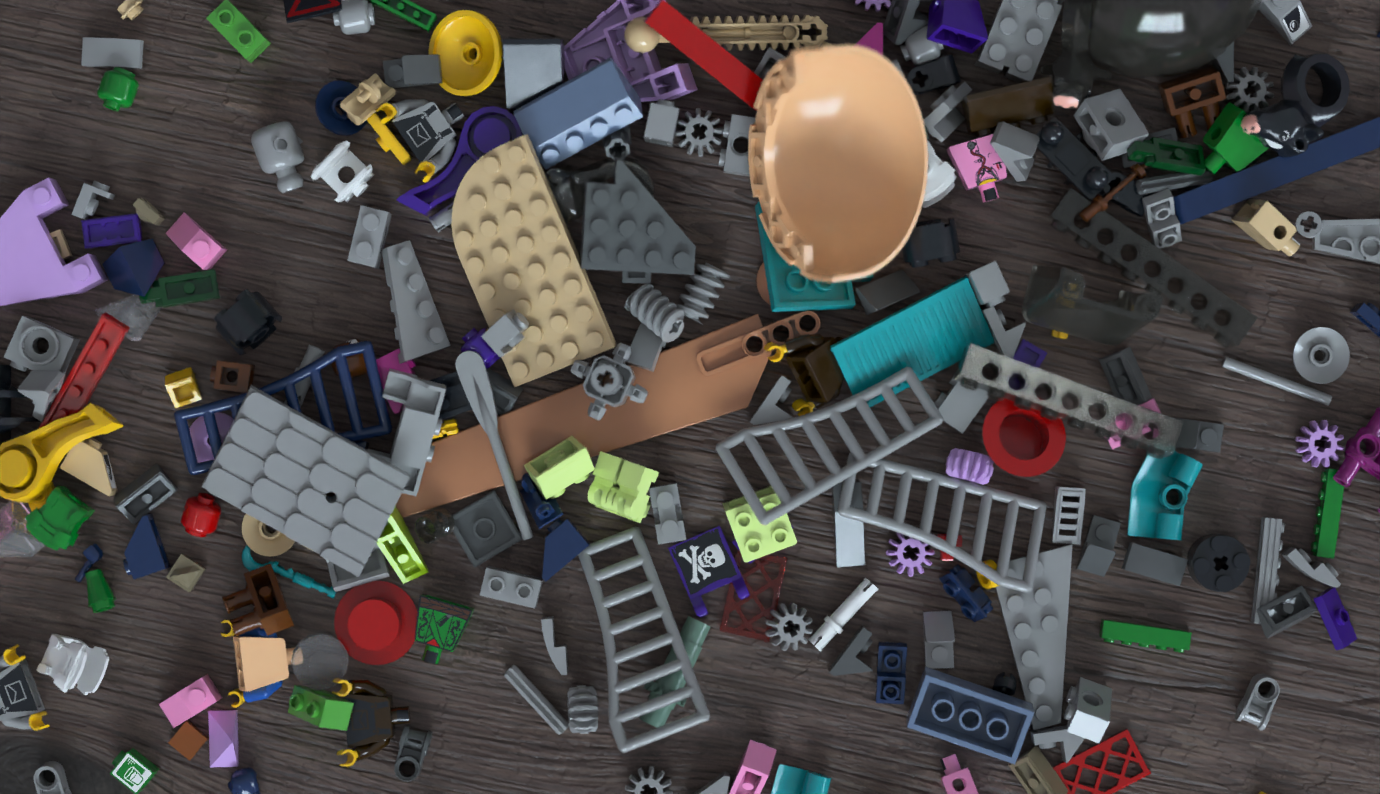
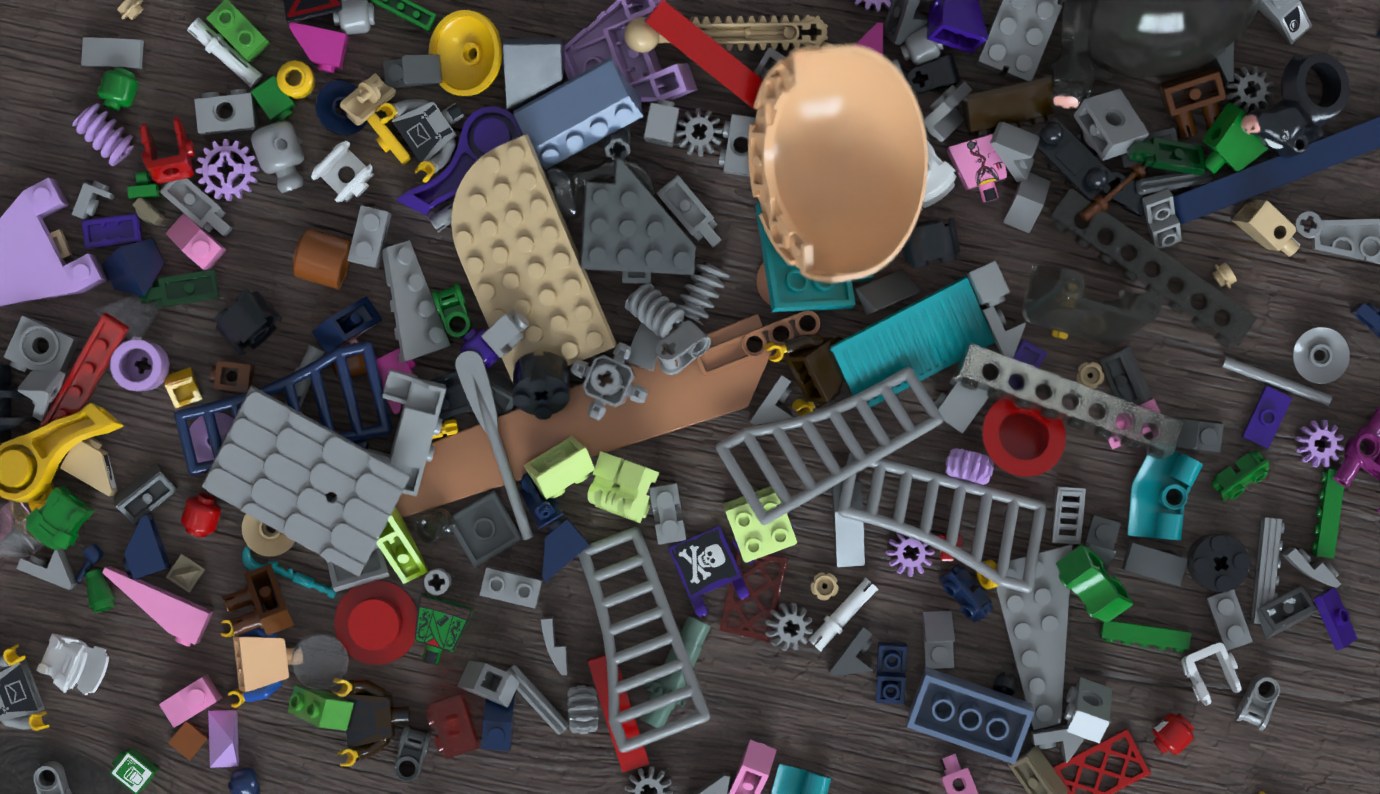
none -> light grey slope [16,548,77,590]
none -> lavender piece [72,103,134,166]
none -> bright pink slope [102,566,214,647]
none -> lavender piece [110,340,170,391]
none -> green tile [127,171,162,200]
none -> red piece [139,116,195,184]
none -> light grey hinge [159,178,233,237]
none -> white pin [187,18,263,88]
none -> light grey brick [194,89,259,136]
none -> lavender gear [196,139,259,201]
none -> green brick [251,76,297,122]
none -> yellow head [276,60,316,99]
none -> dark pink slope [289,22,350,73]
none -> dark orange piece [292,228,352,290]
none -> dark blue slope [312,296,383,353]
none -> light grey bush [424,568,452,595]
none -> clear red brick [426,692,480,759]
none -> green piece [431,282,473,339]
none -> light grey slope [457,661,519,708]
none -> dark blue slope [481,691,516,751]
none -> black brick [512,352,570,420]
none -> red slope [587,654,650,773]
none -> light grey hinge [656,175,721,248]
none -> light grey piece [656,320,711,375]
none -> tan plate [811,572,839,600]
none -> light grey slope [1003,172,1051,234]
none -> green brick [1056,545,1134,623]
none -> tan plate [1076,362,1104,390]
none -> red head [1152,713,1195,755]
none -> white piece [1181,643,1242,706]
none -> light grey plate [1205,589,1253,651]
none -> green hinge [1211,450,1270,502]
none -> tan plate [1212,262,1237,288]
none -> dark purple plate [1241,386,1292,449]

